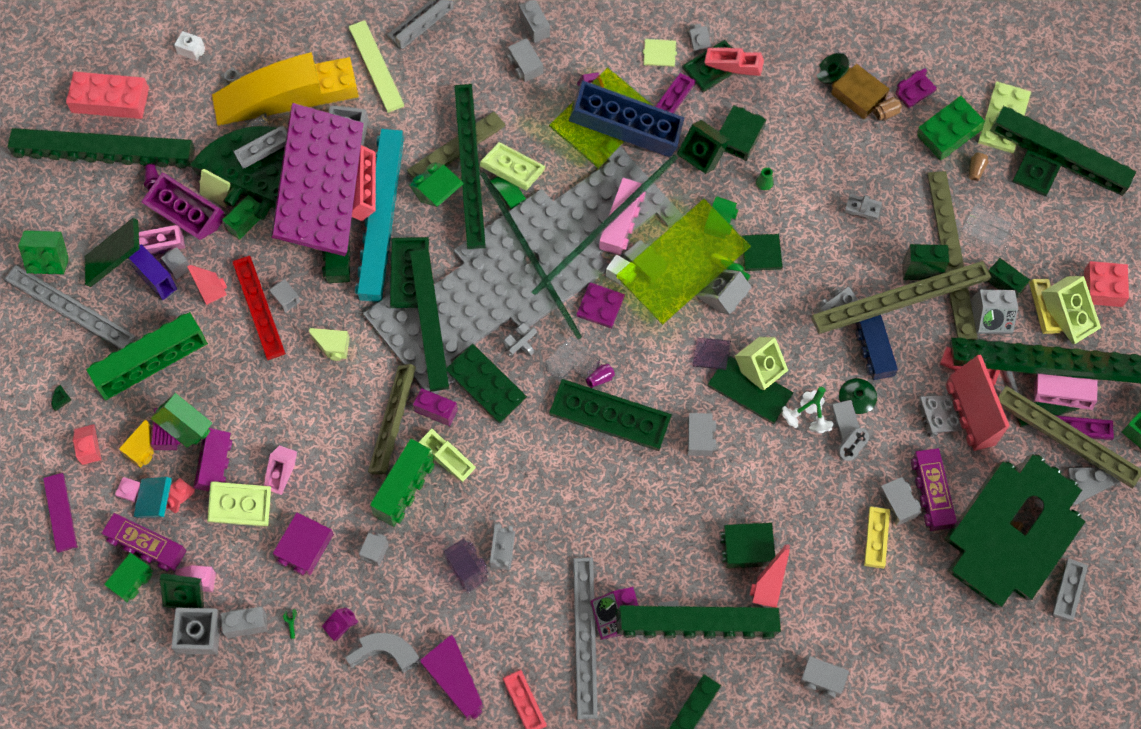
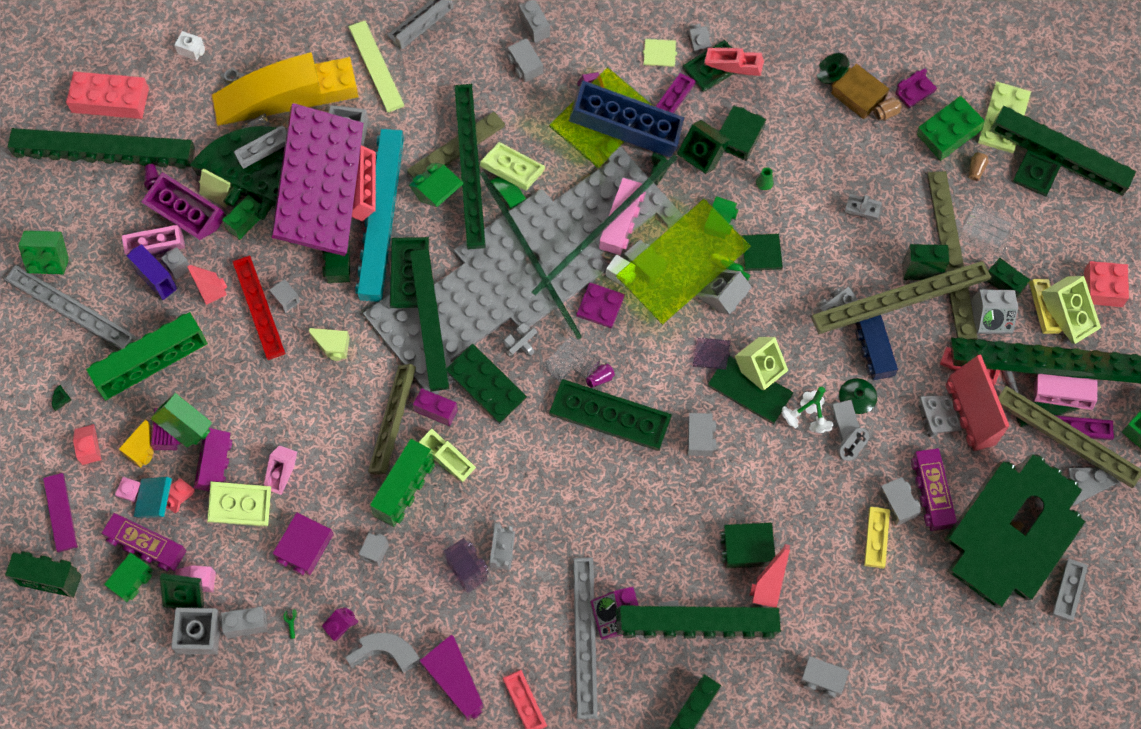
dark green tile [85,218,140,287] -> none
none -> dark green brick [5,551,82,598]
none -> dark green bracket [650,153,669,185]

